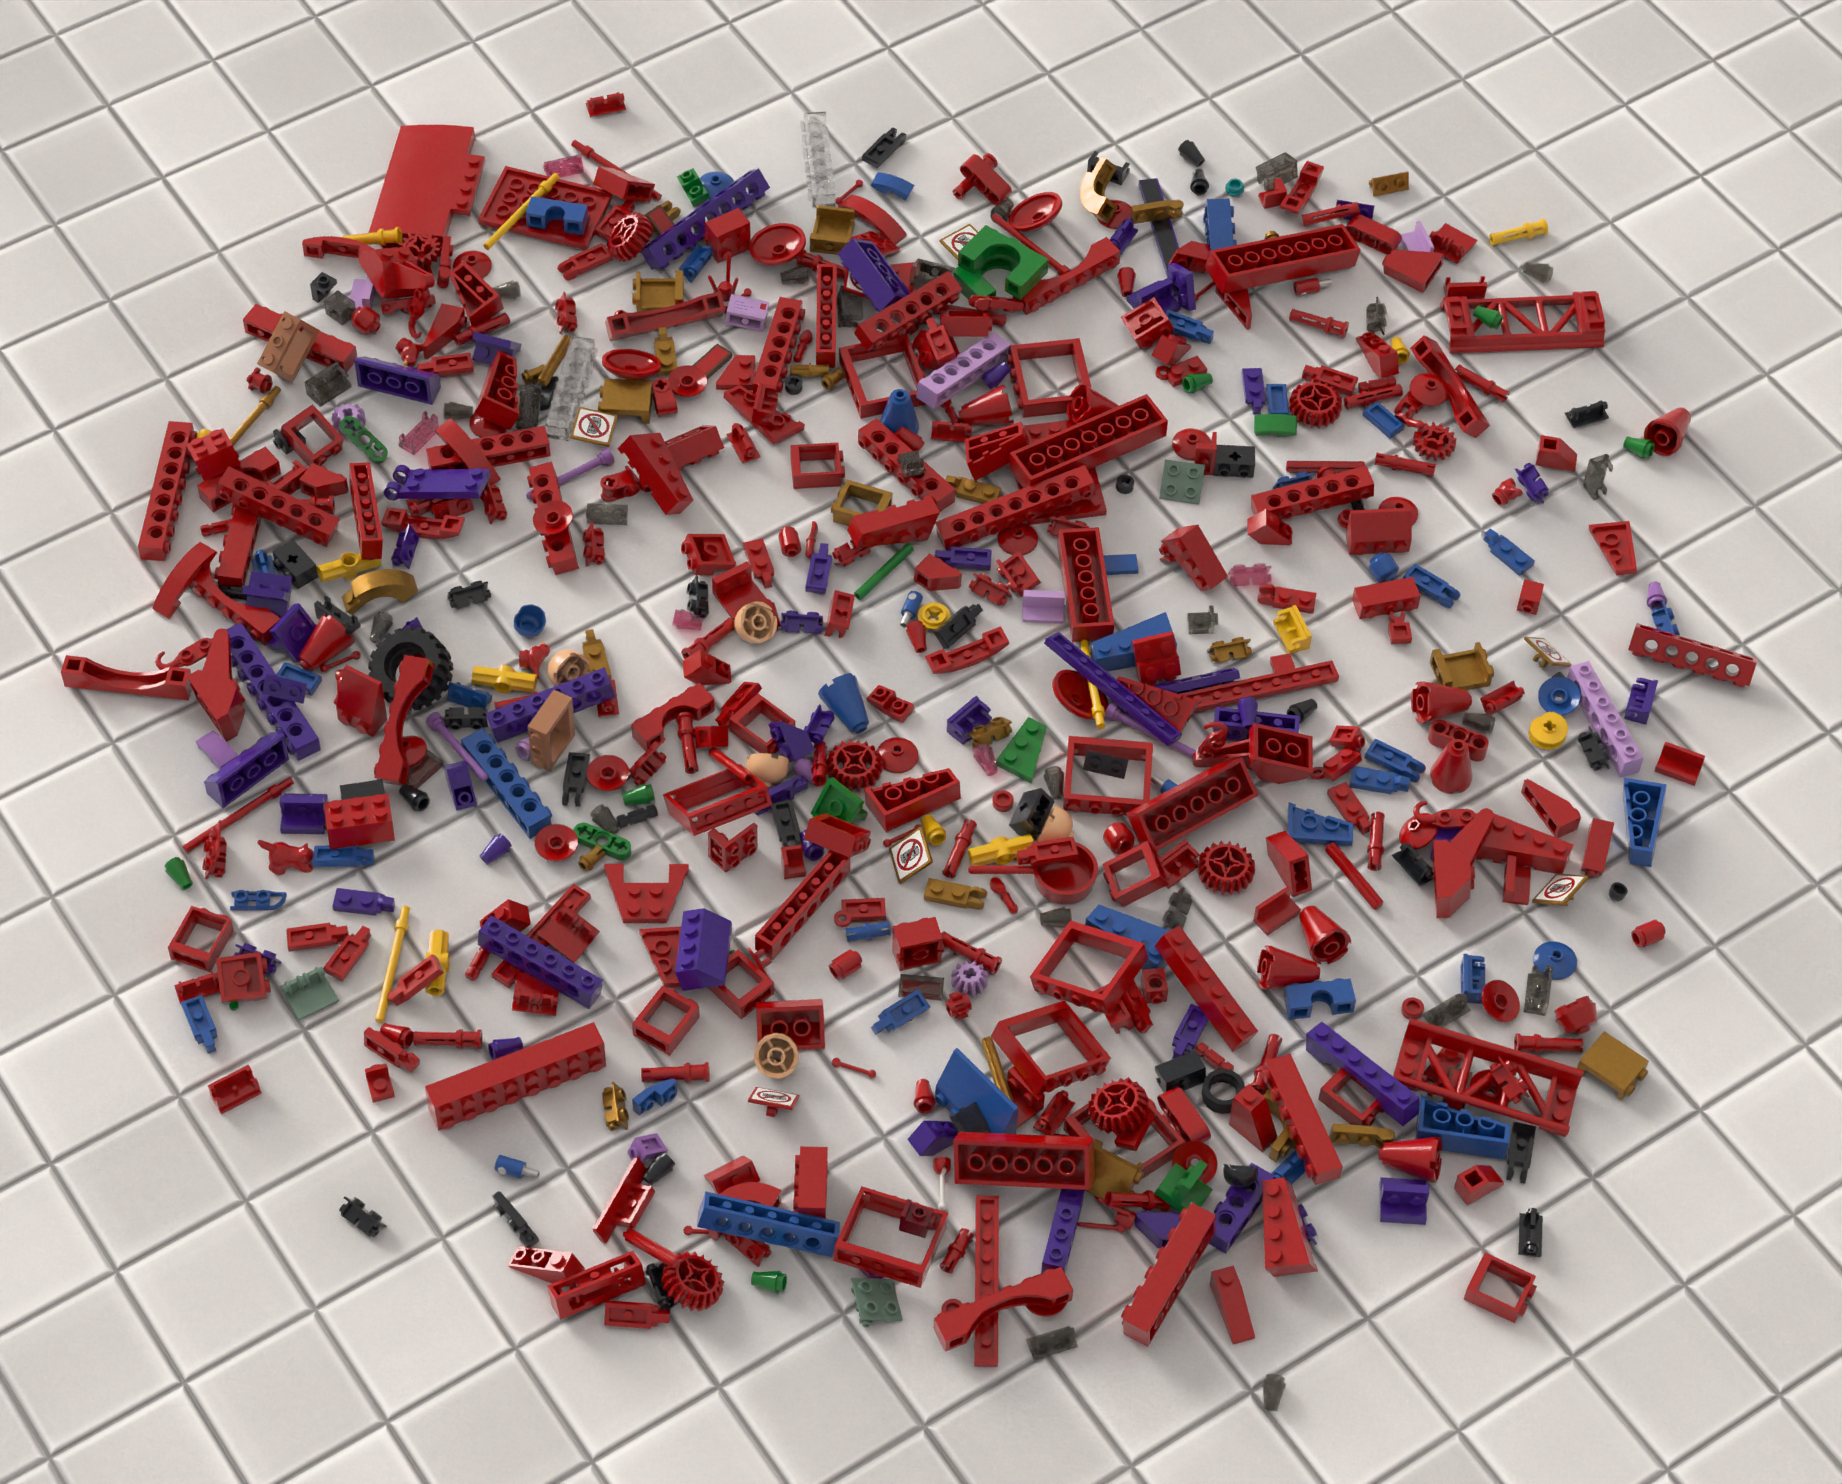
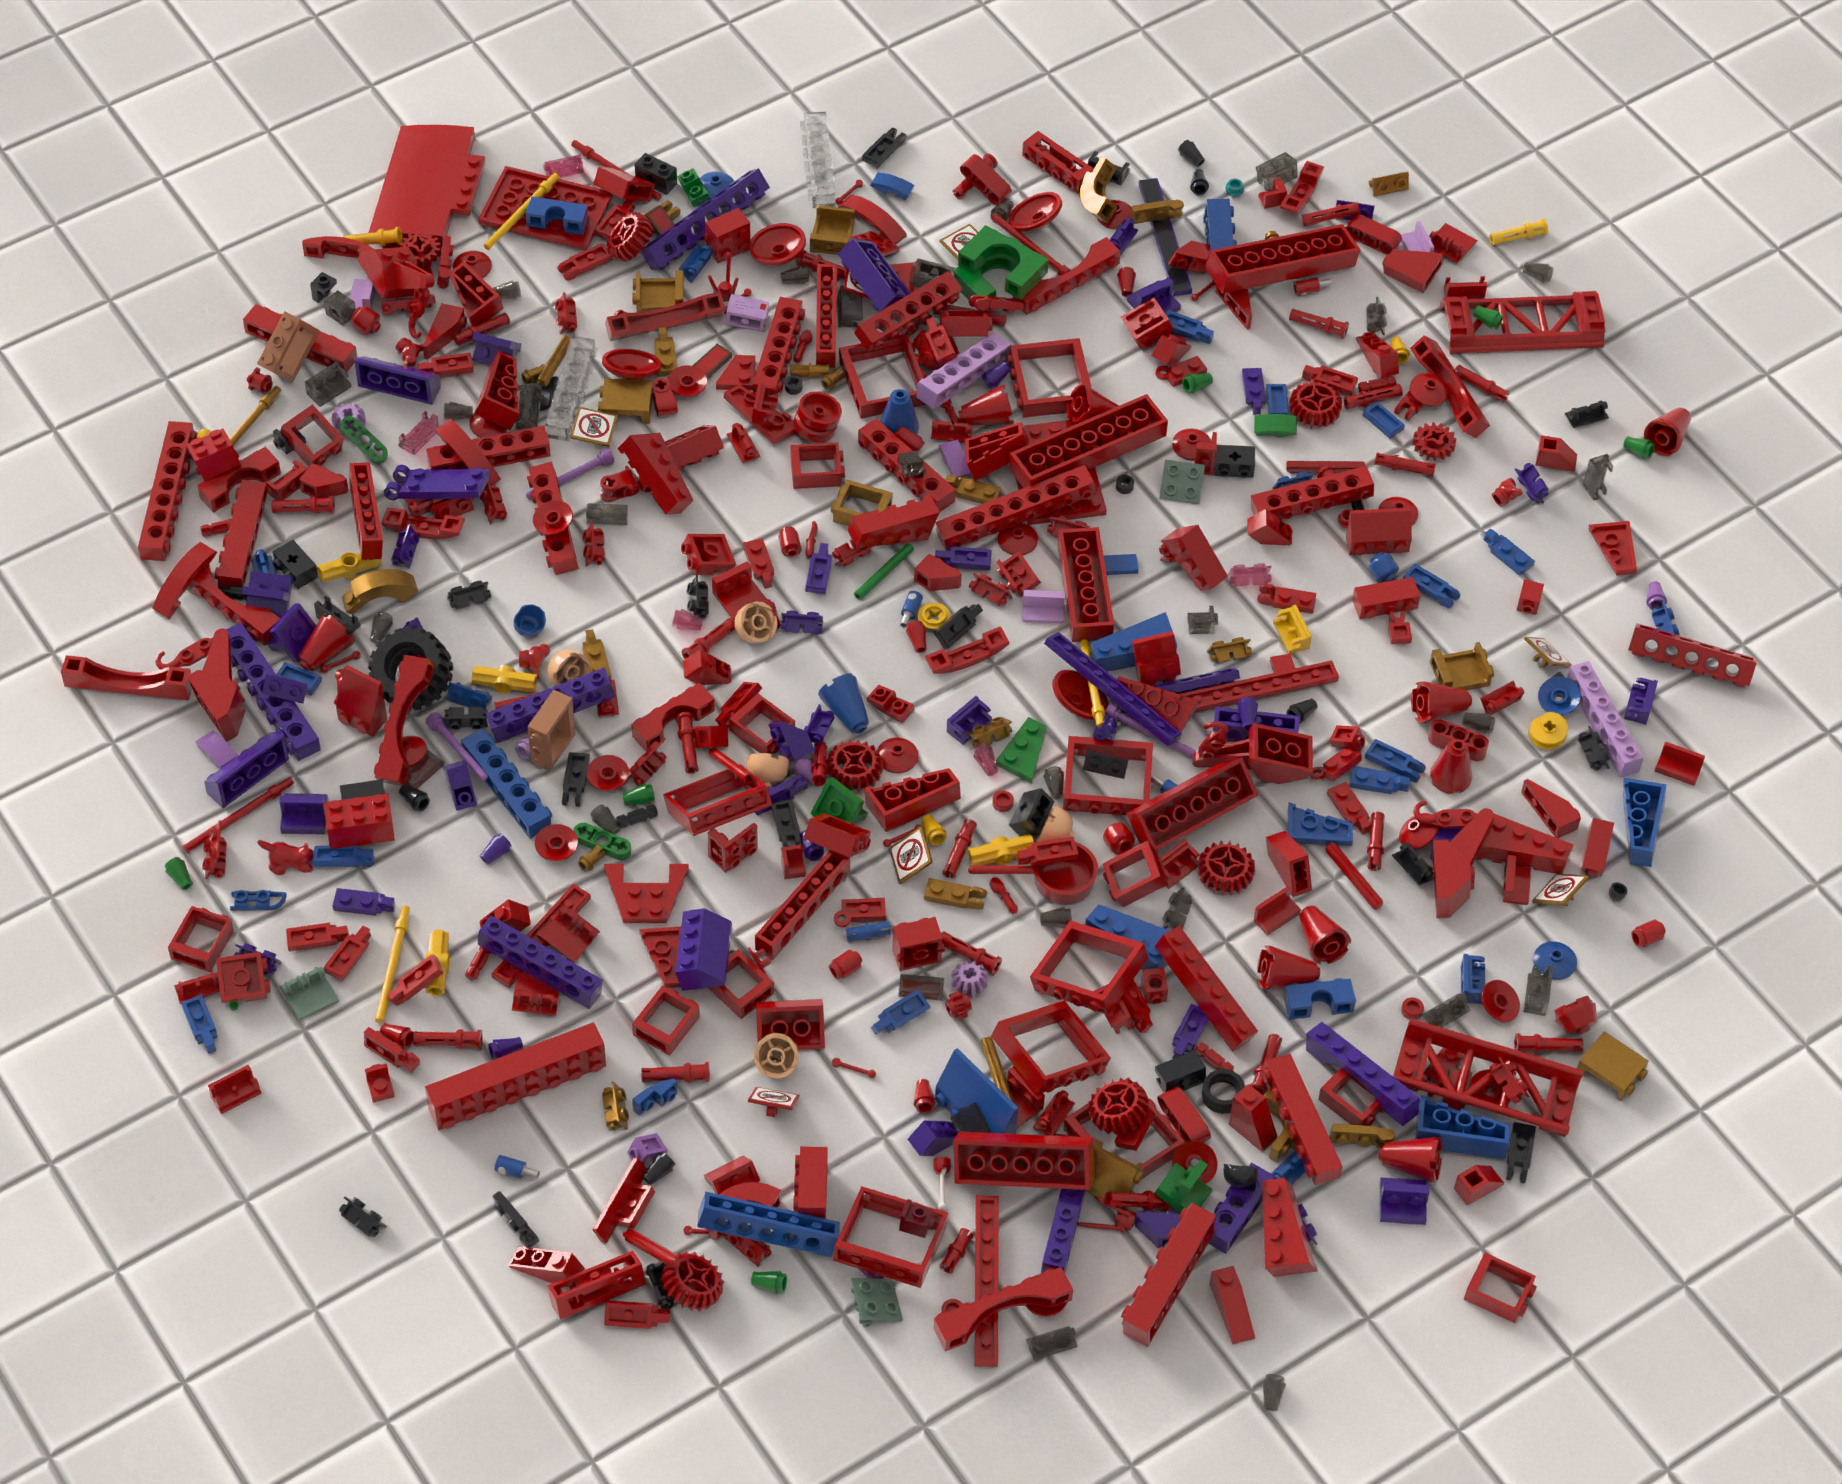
red brick [215,466,340,547] -> none
red hinge [585,92,626,117] -> none
red hinge [824,590,855,638] -> none
dark purple plate [1167,262,1196,311] -> none
red piece [1395,413,1425,430] -> none
black hinge [1518,1208,1543,1257] -> none
none -> black brick [634,153,677,195]
none -> red wheel [793,391,842,443]
none -> medium lavender slope [939,440,971,478]
none -> red brick [1022,131,1094,194]
none -> dark purple hinge [1093,712,1118,741]

